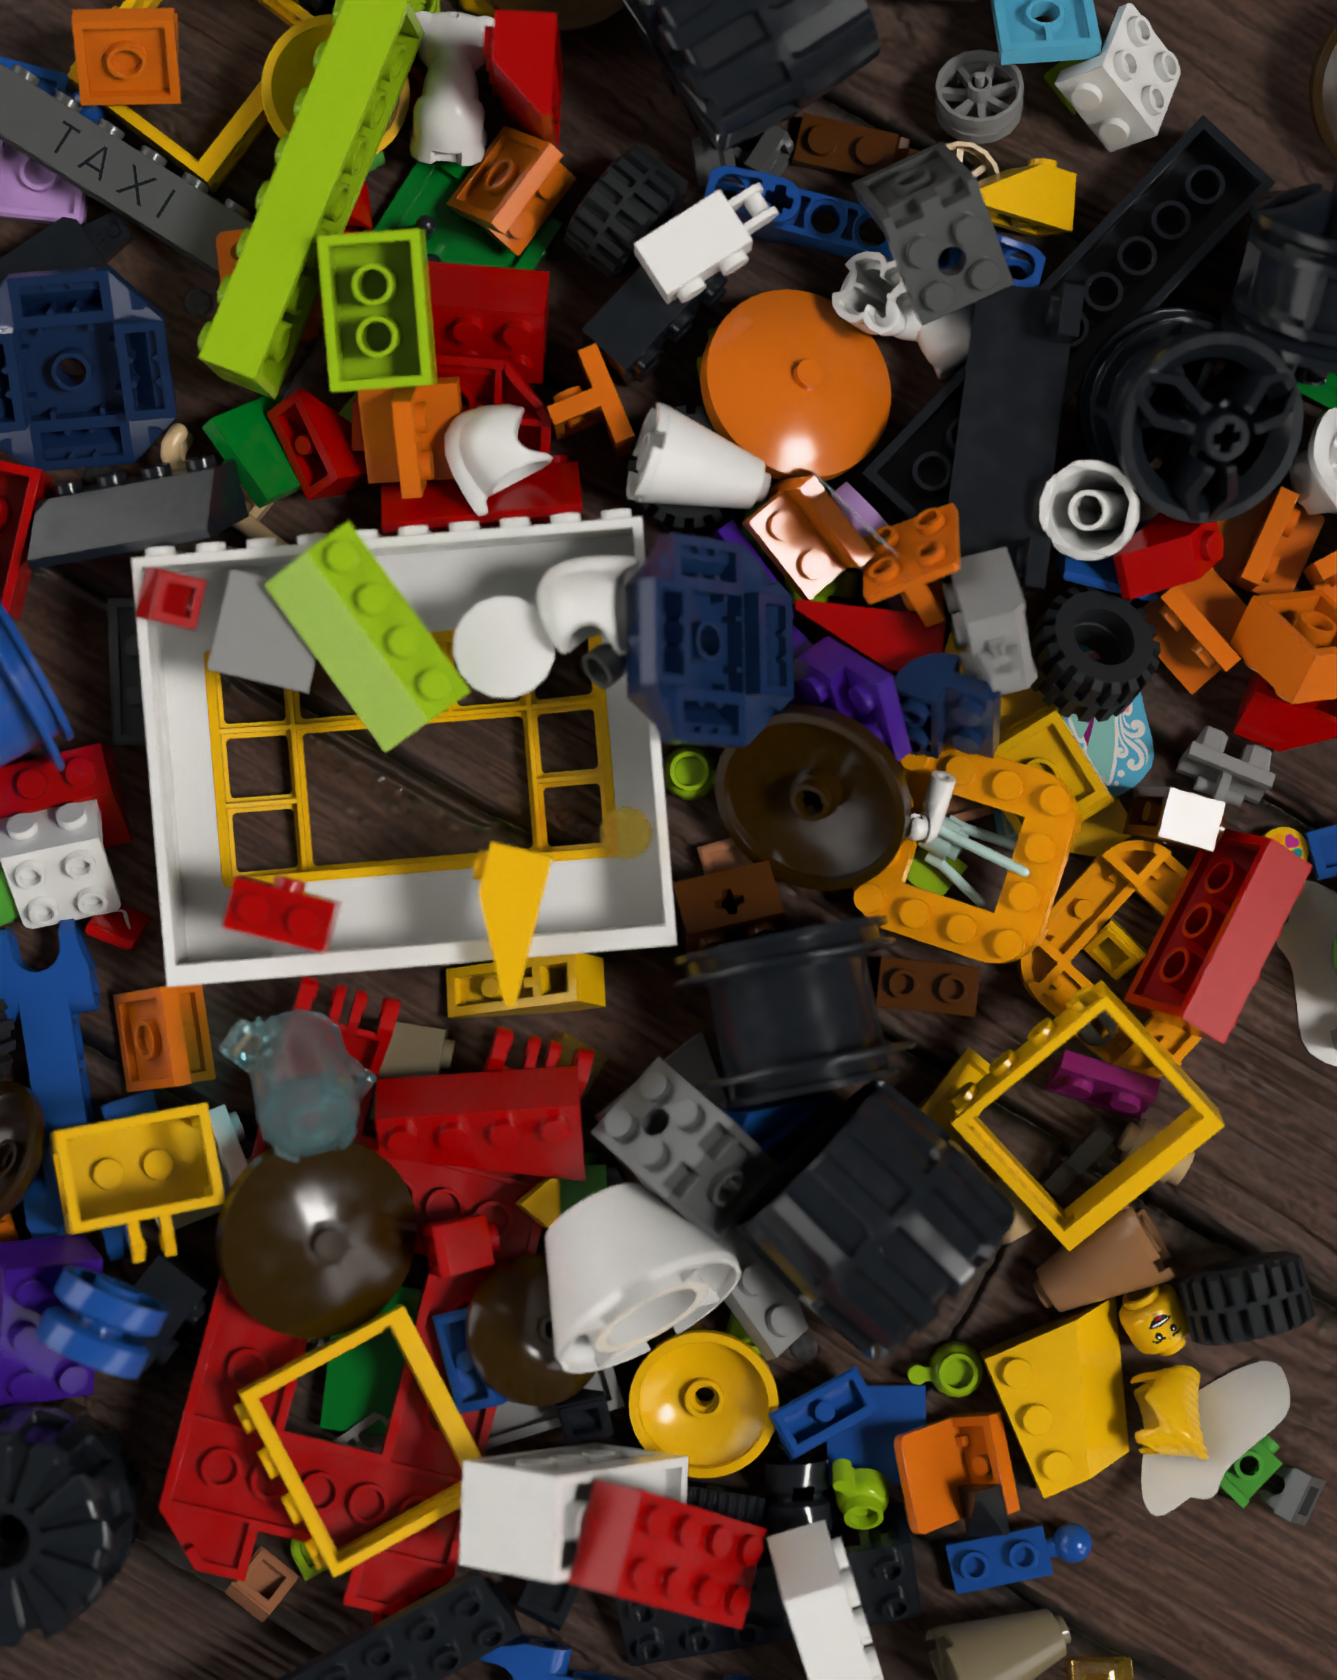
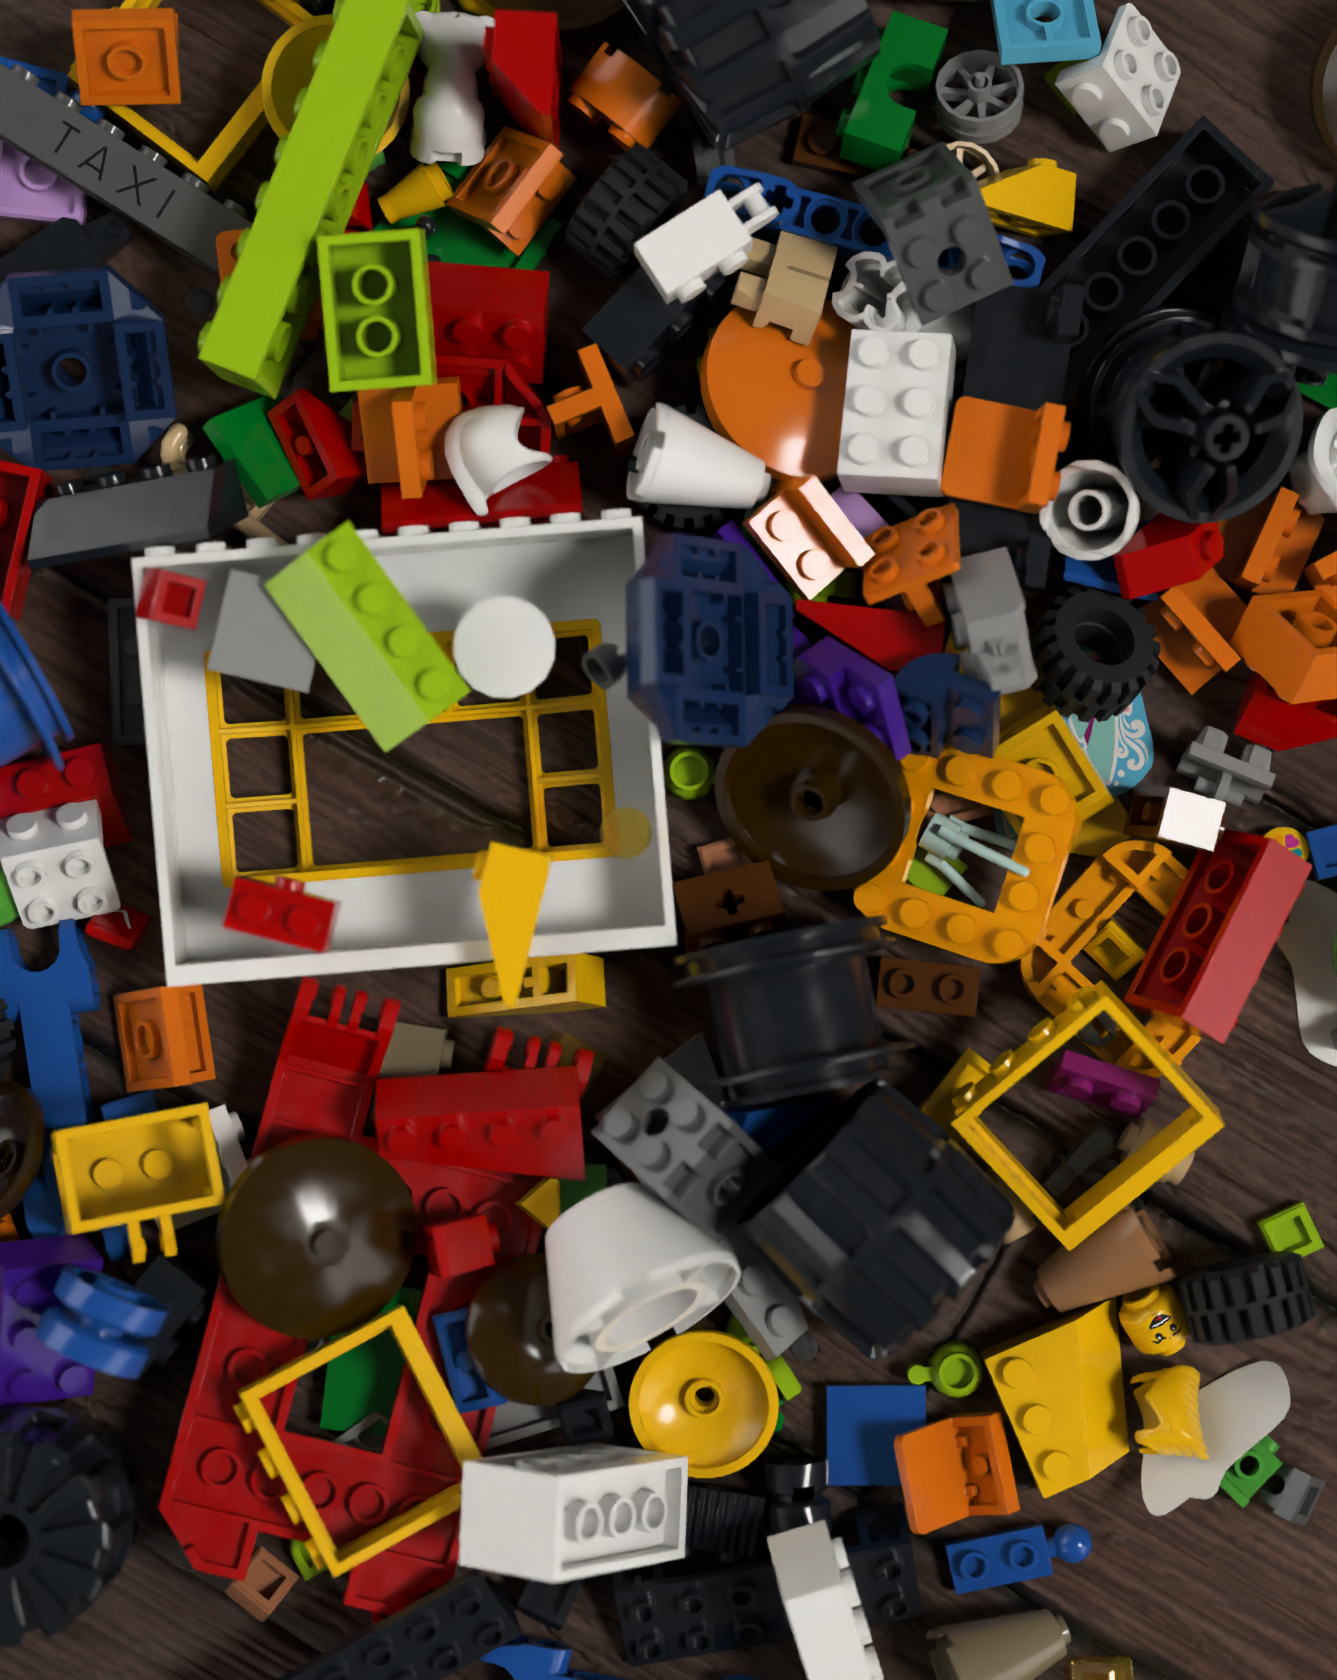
clear light blue container [219,1009,377,1162] -> none
white piece [536,556,639,654] -> none
red brick [568,1480,767,1630] -> none
dark grey tile [733,125,796,177] -> none
blue slope [768,1366,880,1461] -> none
sticker [810,469,900,557] -> none
lime piece [832,1458,890,1530] -> none
white arm [906,771,956,844] -> none
black slope [958,1484,1010,1536] -> none
none -> yellow cone [377,161,454,225]
none -> orange brick [568,42,682,151]
none -> tan hips [731,231,838,346]
none -> lime tile [762,1355,802,1401]
none -> green arch [836,10,948,171]
none -> white brick [837,329,957,497]
none -> orange bracket [940,396,1070,514]
none -> lime tile [1256,1201,1324,1257]

